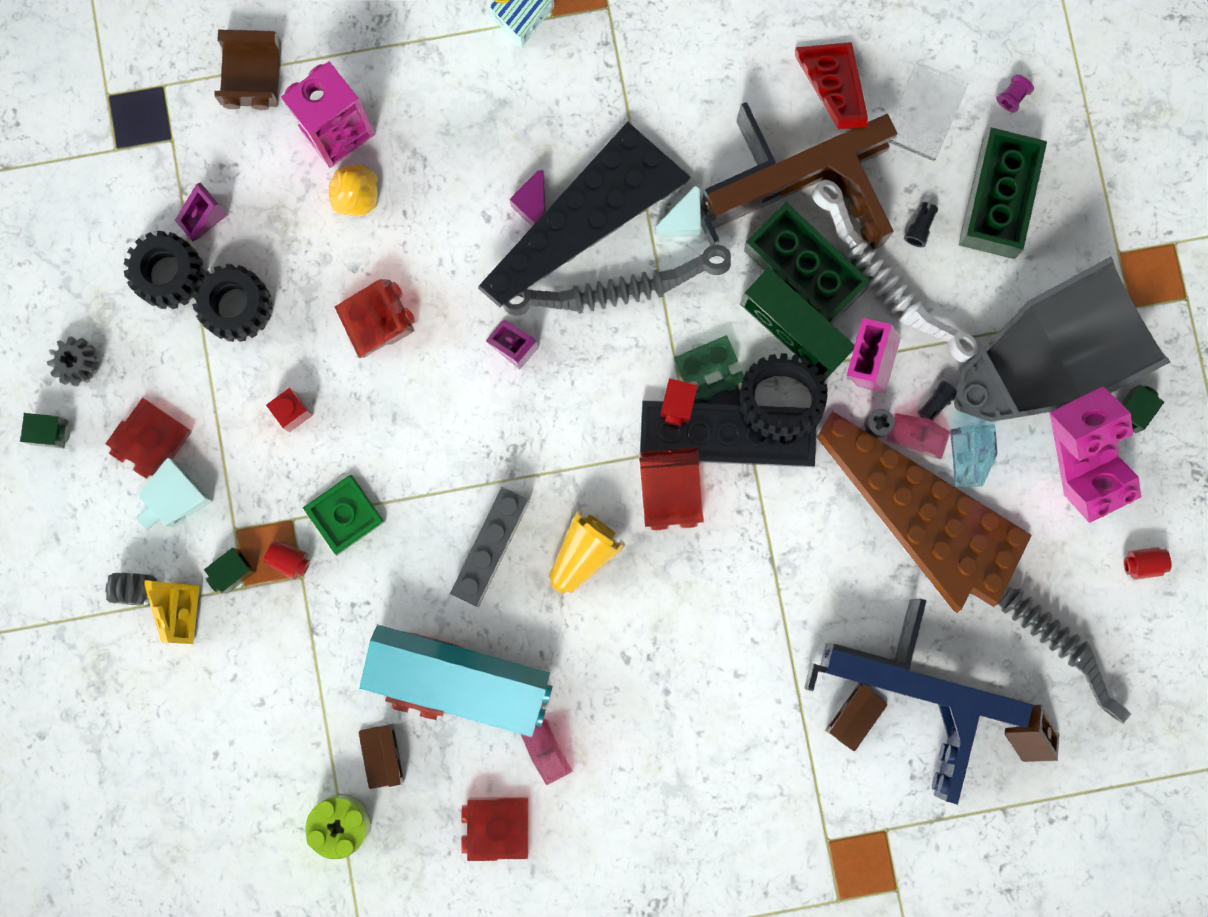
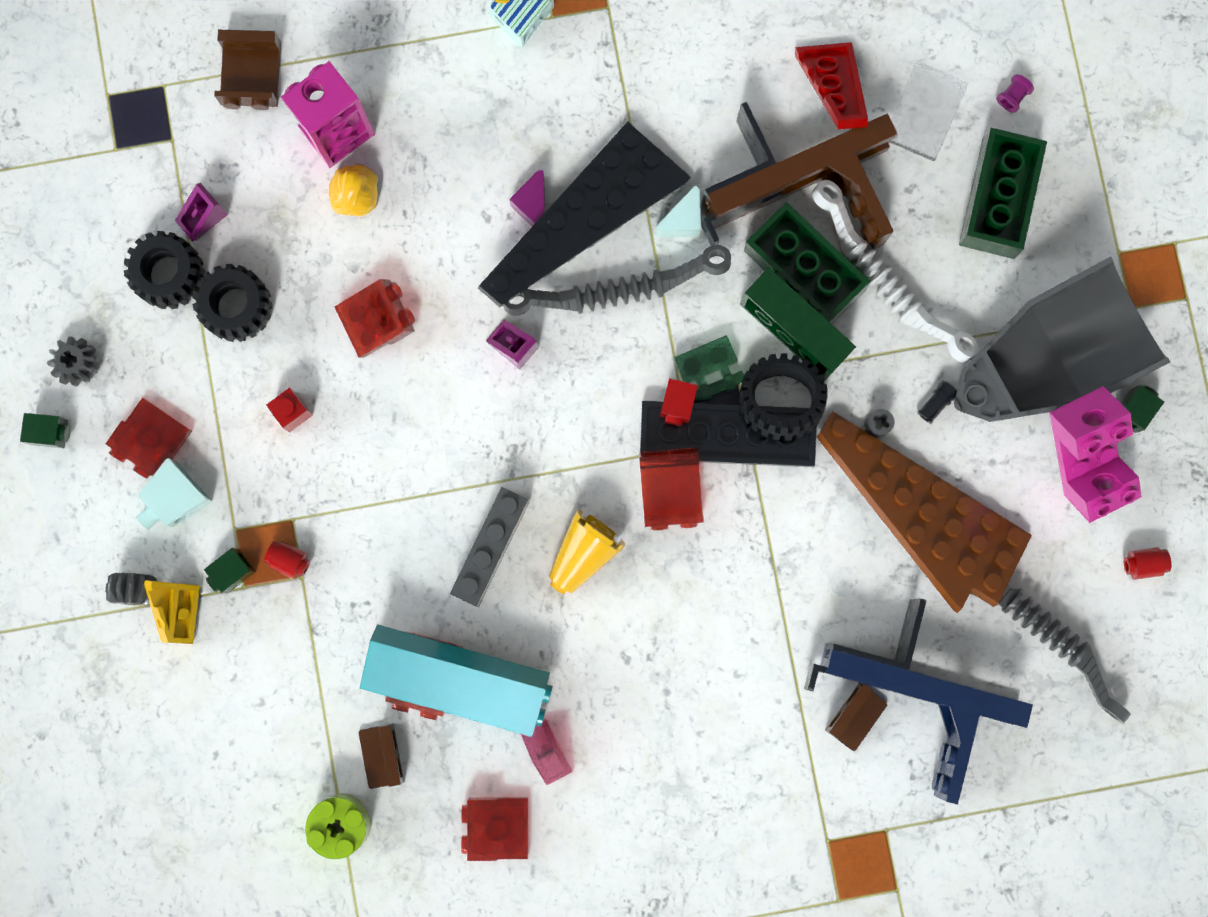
green tile [303,474,385,556] -> none
dark pink brick [847,318,901,393] -> none
clear pink slope [885,413,950,460] -> none
black pin [904,202,939,248] -> none
clear light blue slope [950,424,998,487] -> none
reddish brown panel [1004,705,1060,762] -> none

